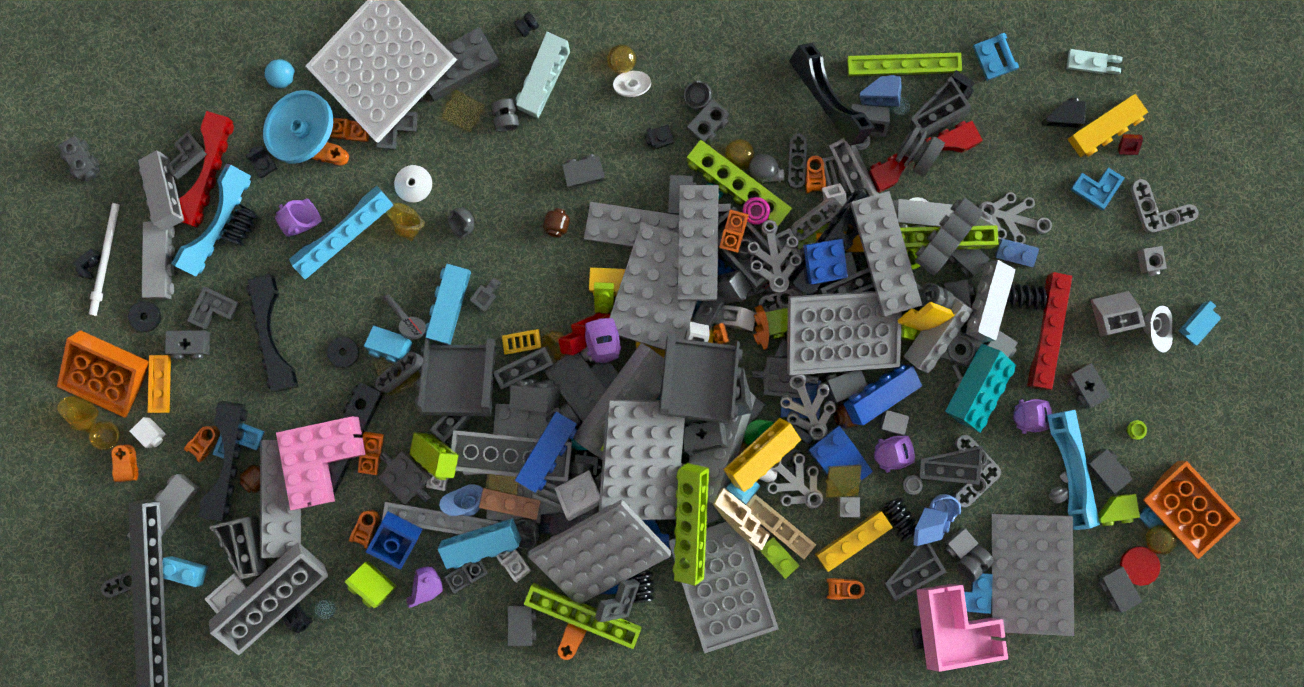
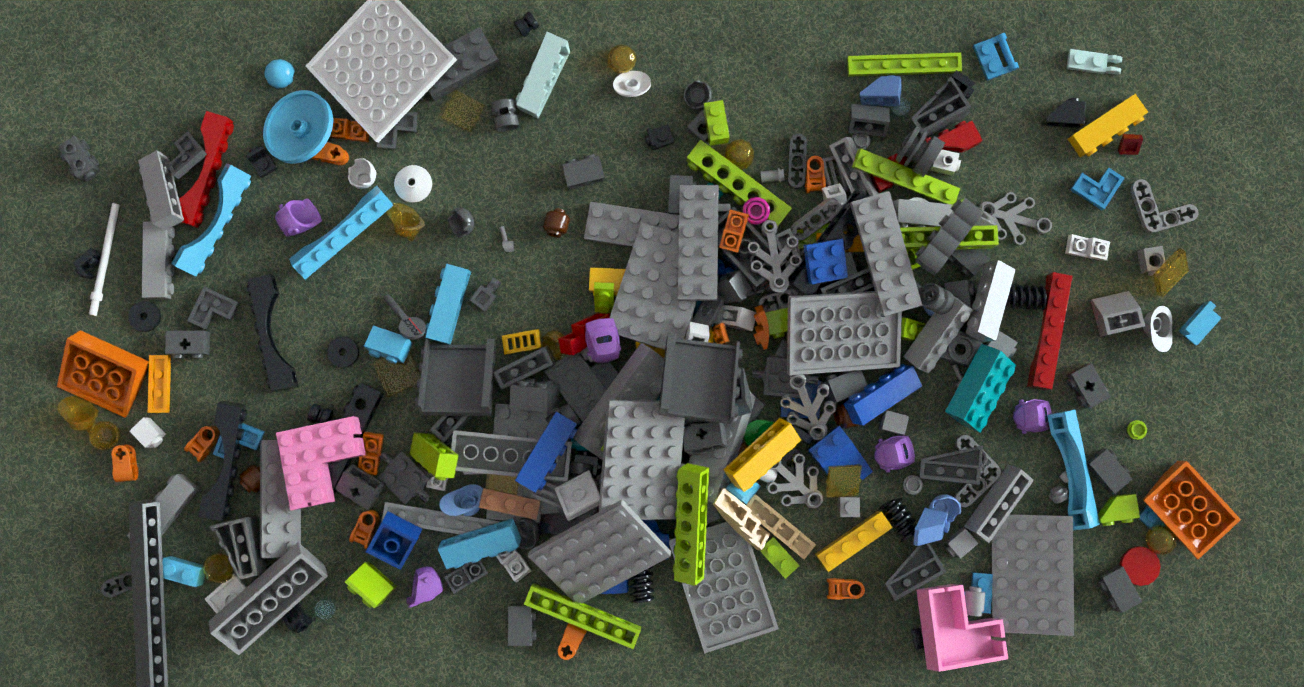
black piece [220,204,259,246] -> none
dark grey beam [375,352,423,393] -> none
dark grey plate [595,579,640,622] -> none
dark grey hair [749,154,778,184] -> none
black arch [789,43,875,146] -> none
yellow slope [897,302,955,331] -> none
dark grey wheel [956,545,993,582] -> none
medium blue plate [995,238,1039,267] -> none
none -> clear yellow hair [203,553,233,583]
none -> black wheel [307,403,334,423]
none -> dark grey brick [335,464,385,510]
none -> white hair [348,158,376,189]
none -> light grey hand [499,226,514,252]
none -> lime brick [703,100,730,146]
none -> lime plate [852,149,960,205]
none -> white brick [929,150,961,176]
none -> light grey brick [964,465,1034,543]
none -> light grey brick [965,586,985,616]
none -> white slope [1065,234,1110,261]
none -> clear yellow tile [1153,248,1189,298]

